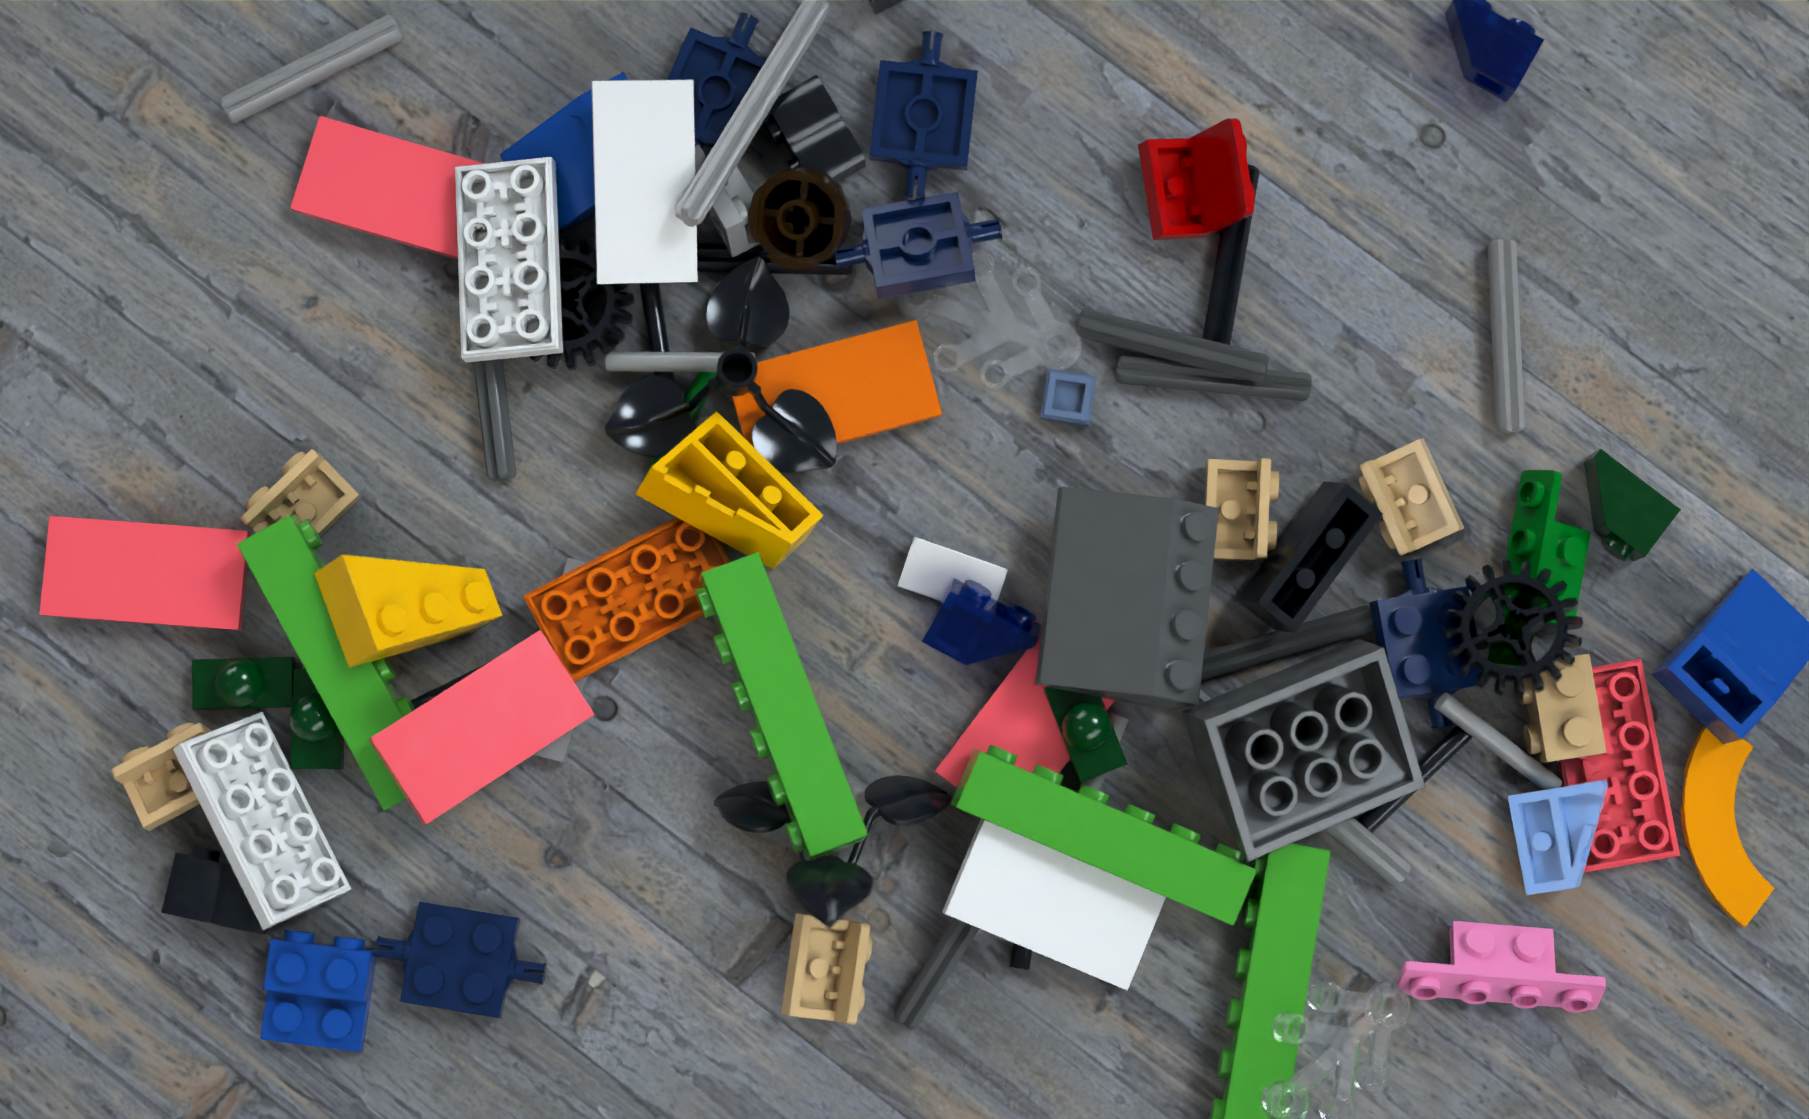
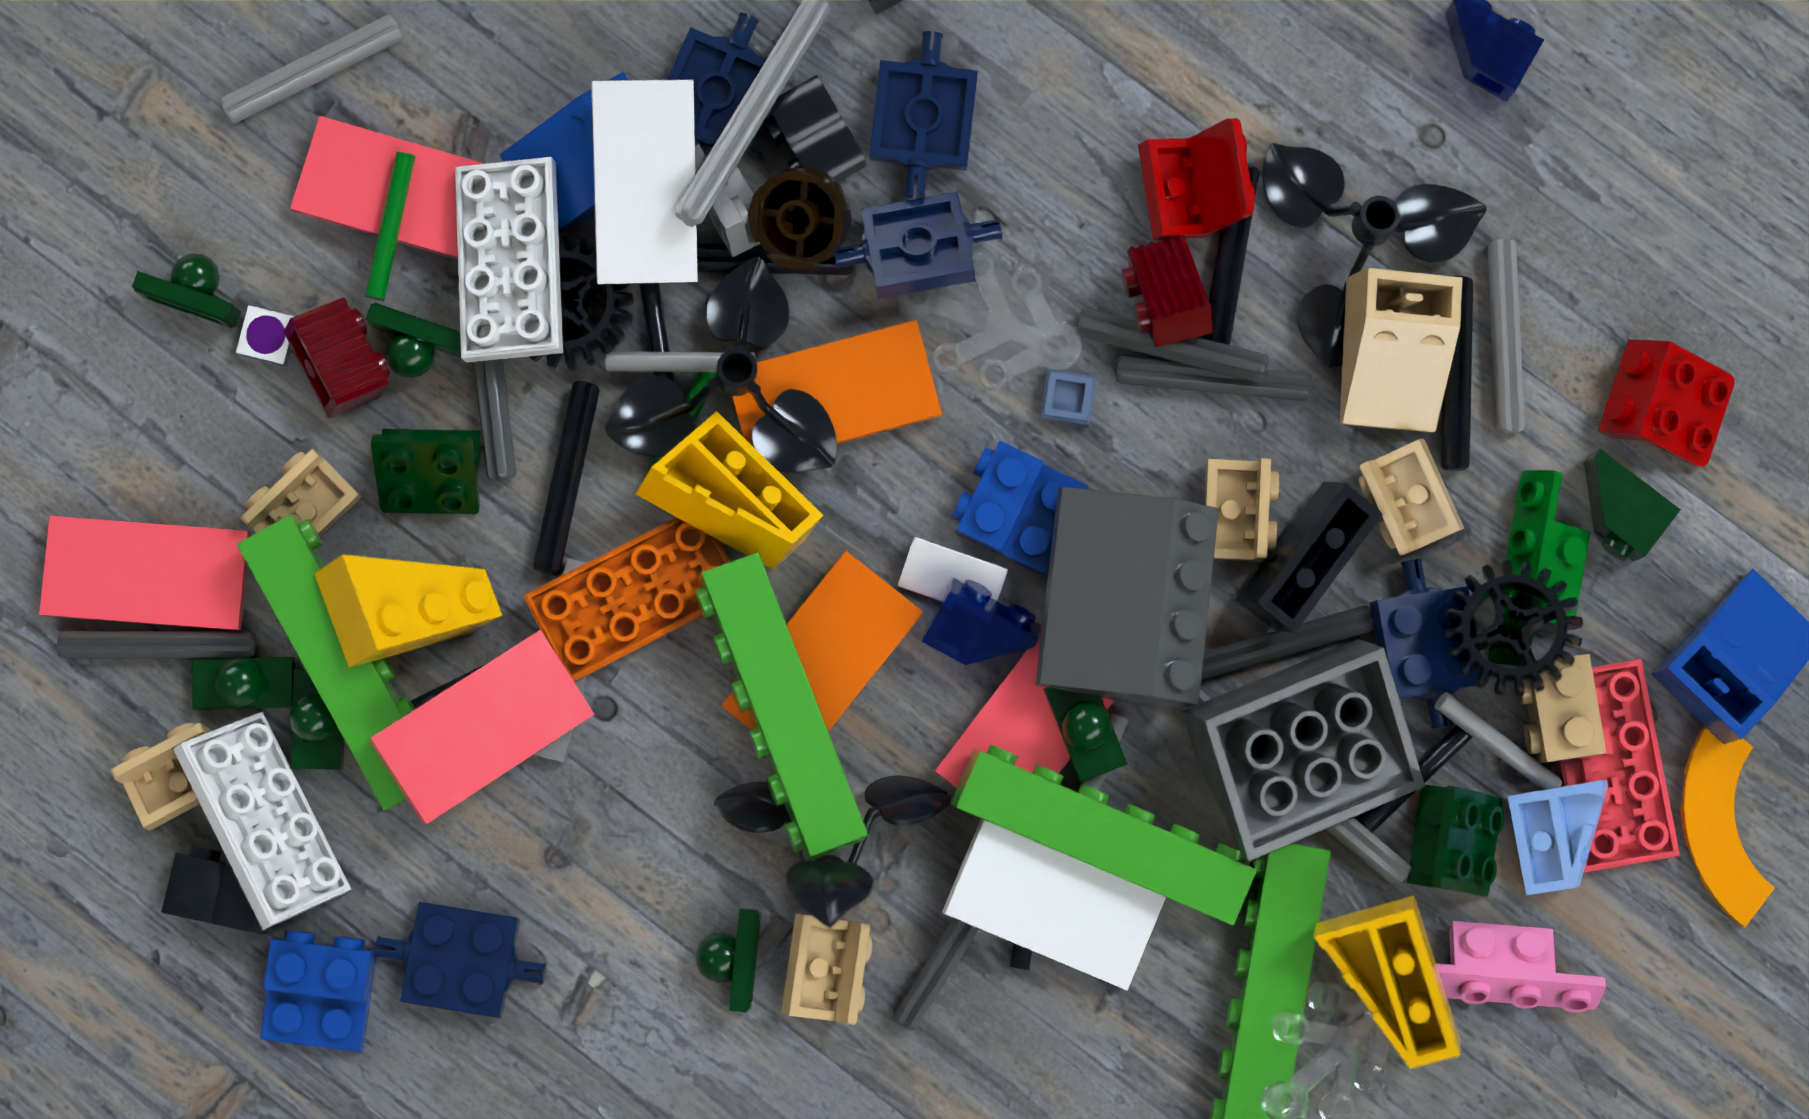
none -> dark grey axle [57,631,257,659]
none -> dark green tile [132,253,241,328]
none -> tile [236,305,295,367]
none -> dark red brick [283,297,390,418]
none -> green bar [365,152,415,301]
none -> dark green tile [365,303,461,378]
none -> dark green bracket [370,429,483,514]
none -> black axle [533,381,600,574]
none -> dark green tile [695,908,761,1012]
none -> orange tile [721,551,924,732]
none -> blue plate [952,441,1088,576]
none -> dark red brick [1121,234,1213,347]
none -> black plant [1262,143,1487,368]
none -> yellow wedge [1313,895,1460,1069]
none -> tan slope [1340,268,1462,433]
none -> dark green bracket [1407,785,1504,897]
none -> black axle [1441,276,1473,471]
none -> red bracket [1598,339,1735,467]

